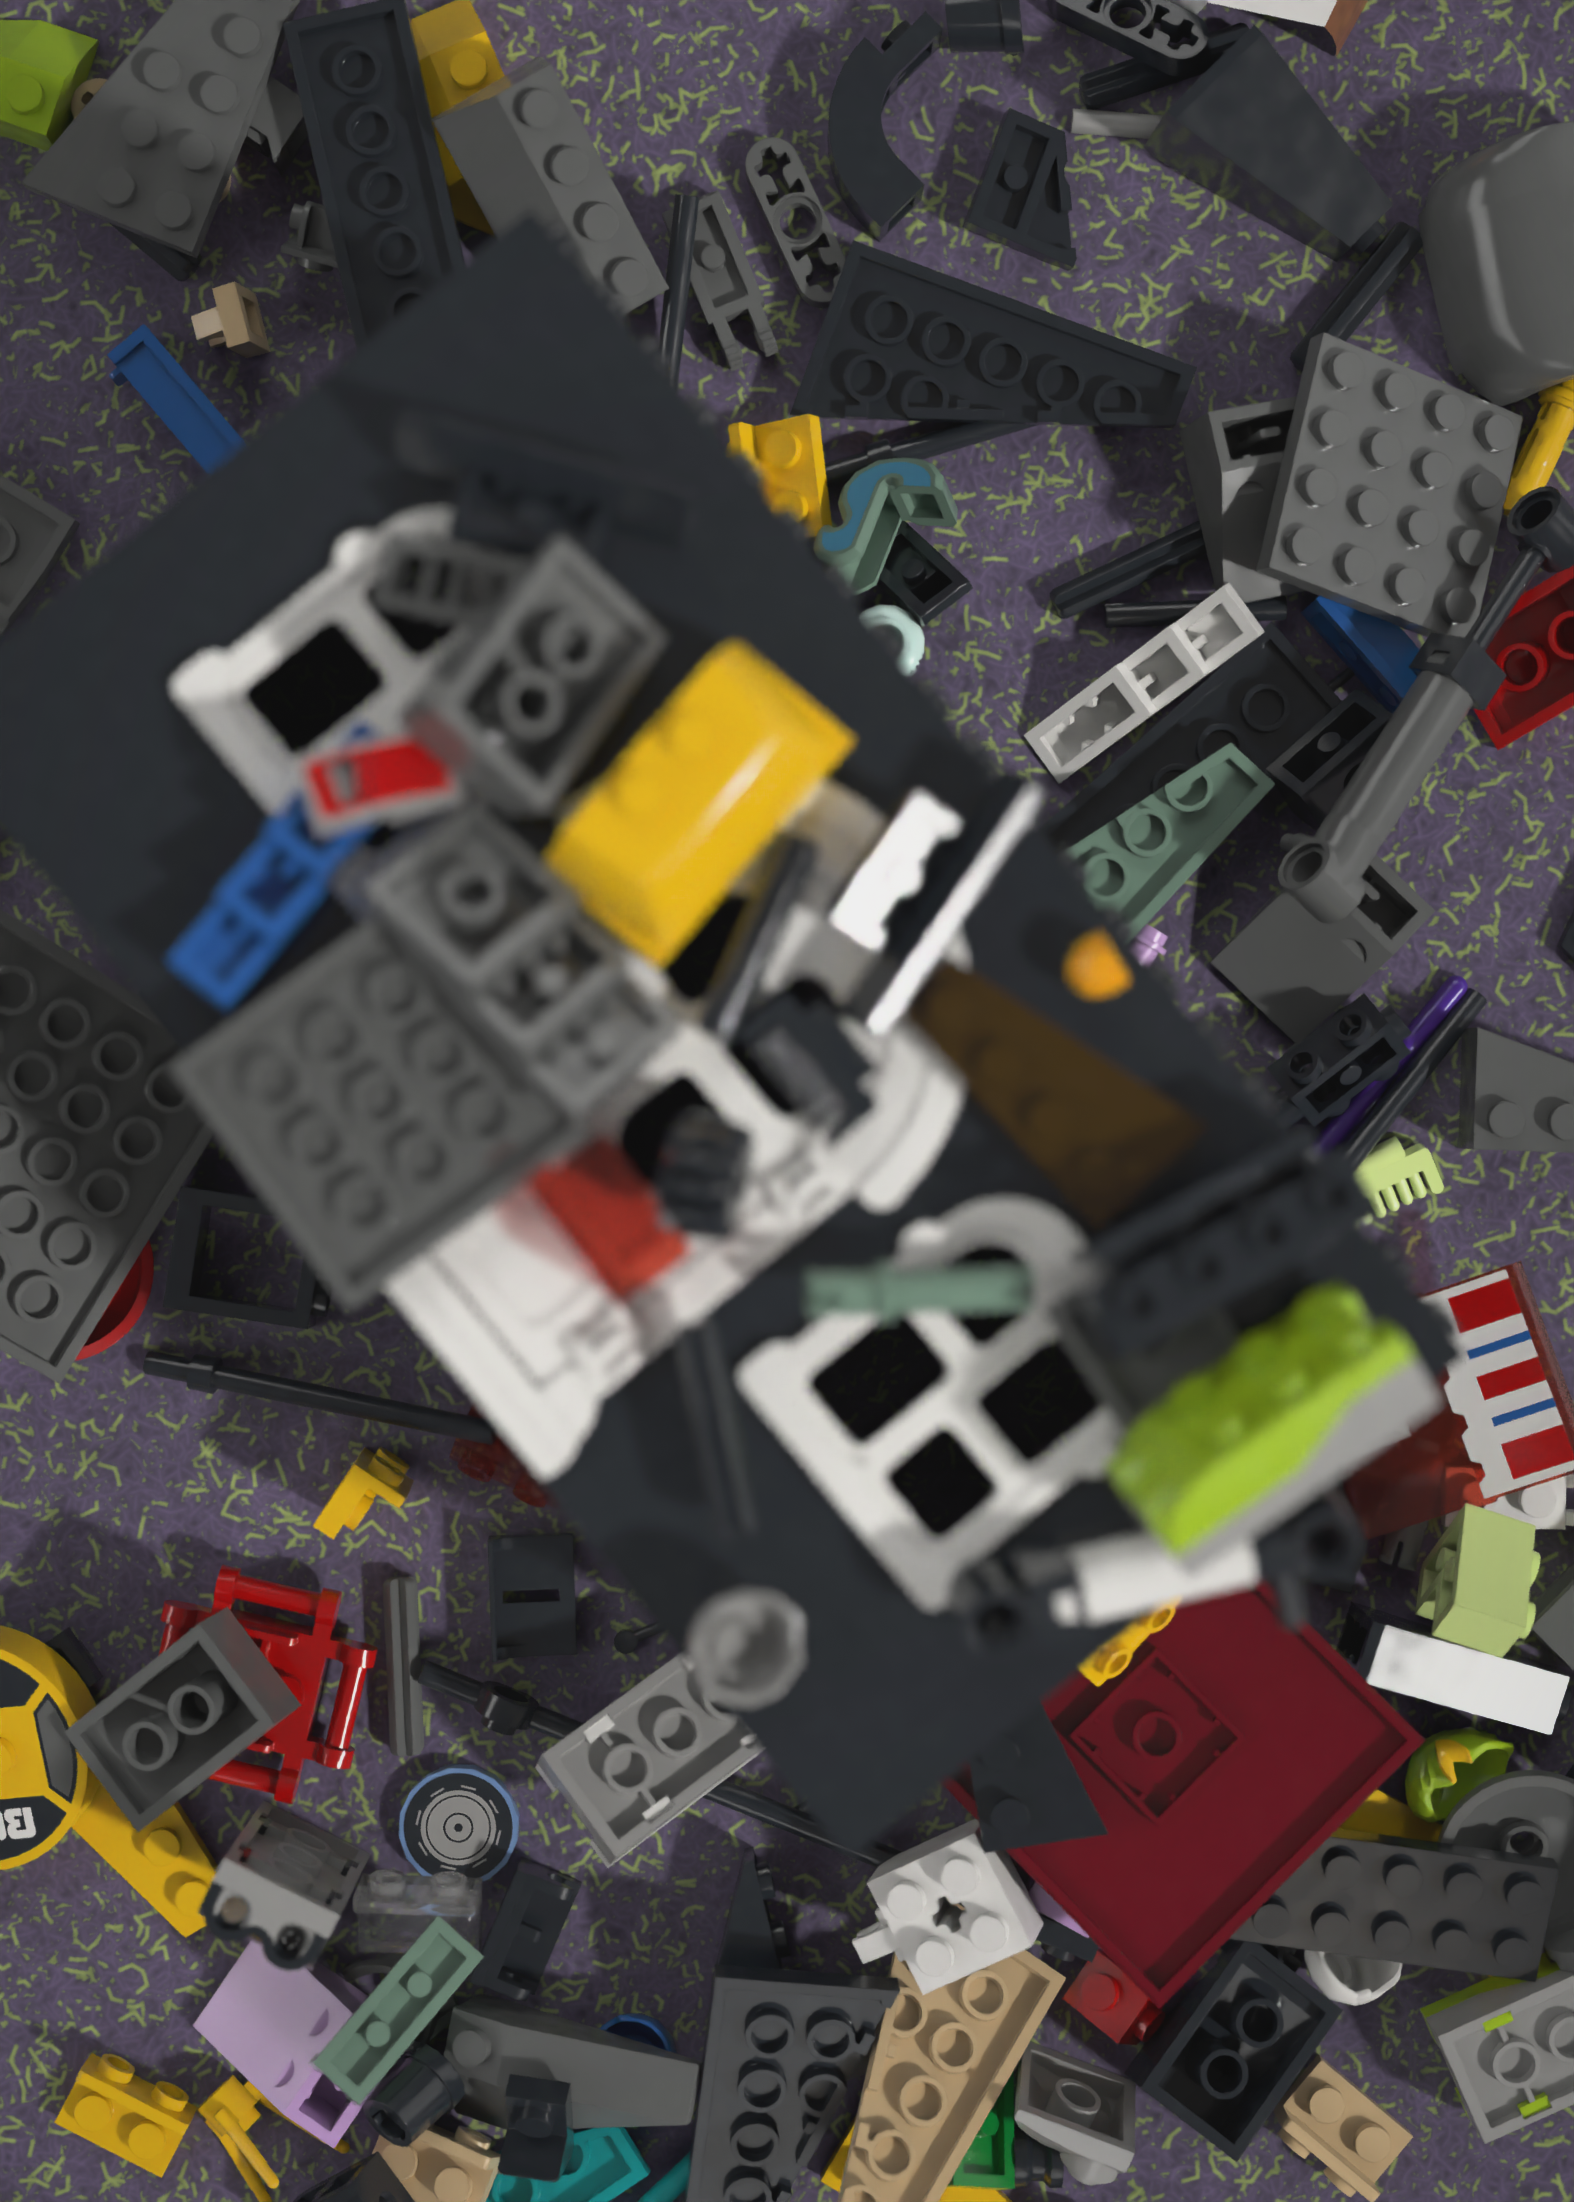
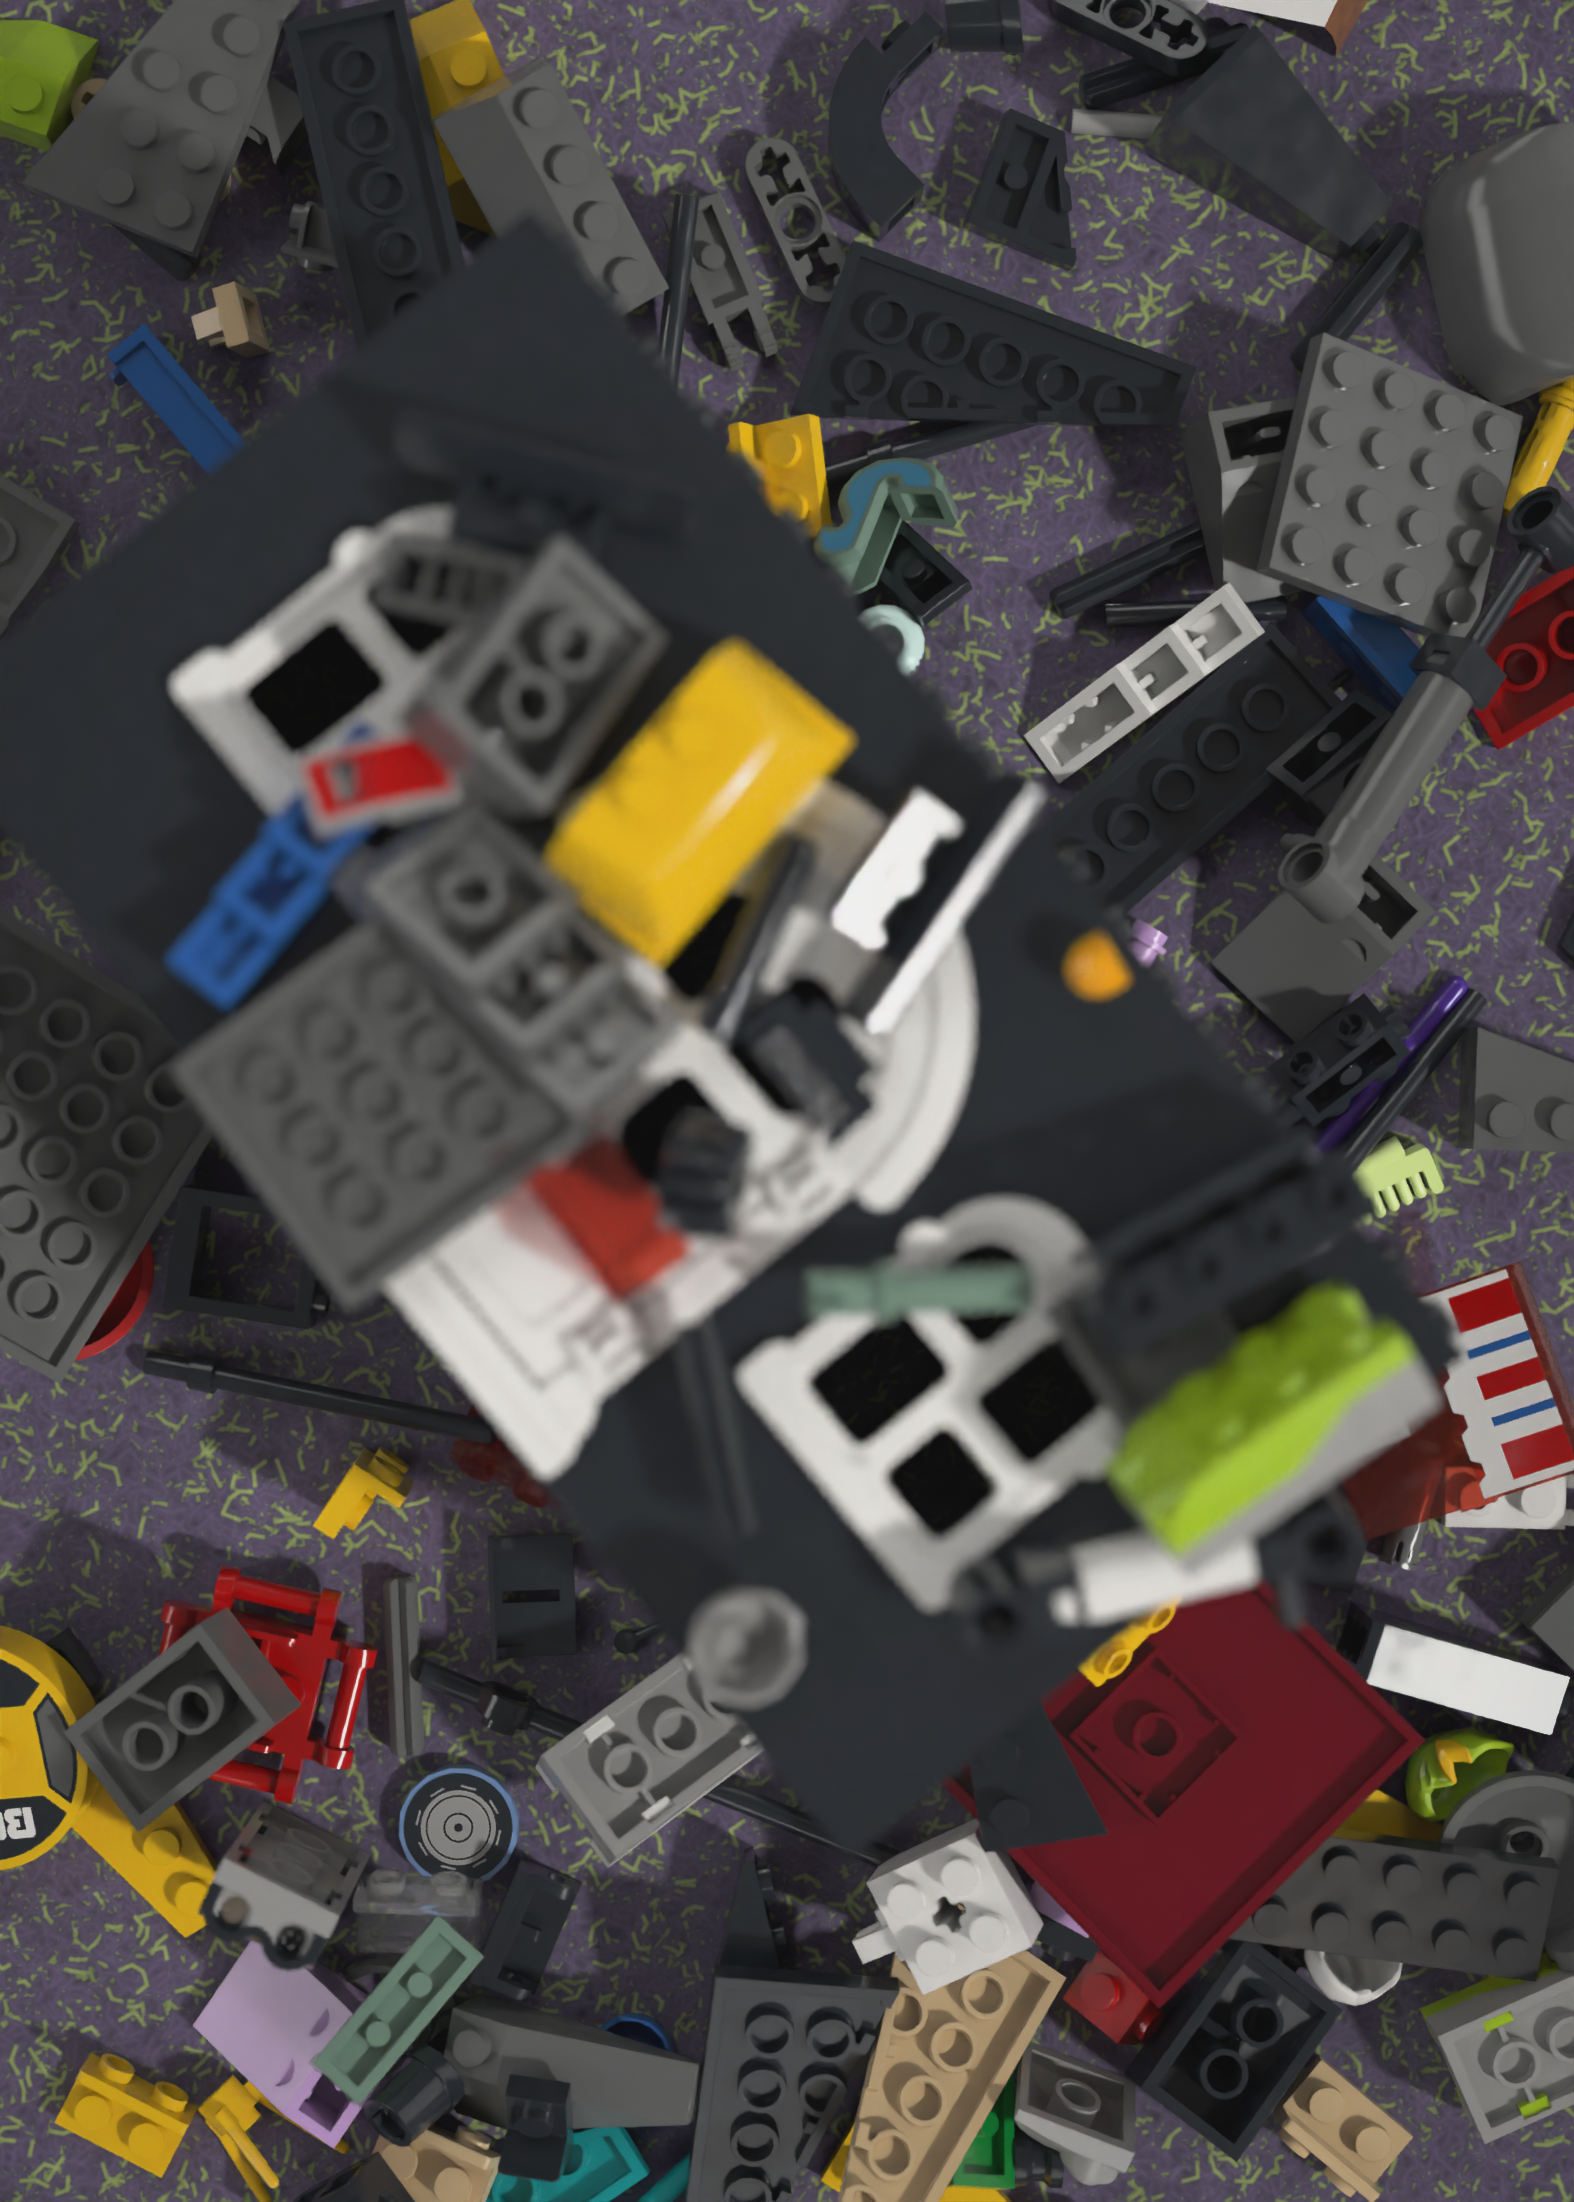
dark brown wing [901,957,1207,1228] -> none
sand green wing [1069,742,1275,934] -> none
yellowish green brick [1415,1503,1540,1658] -> none

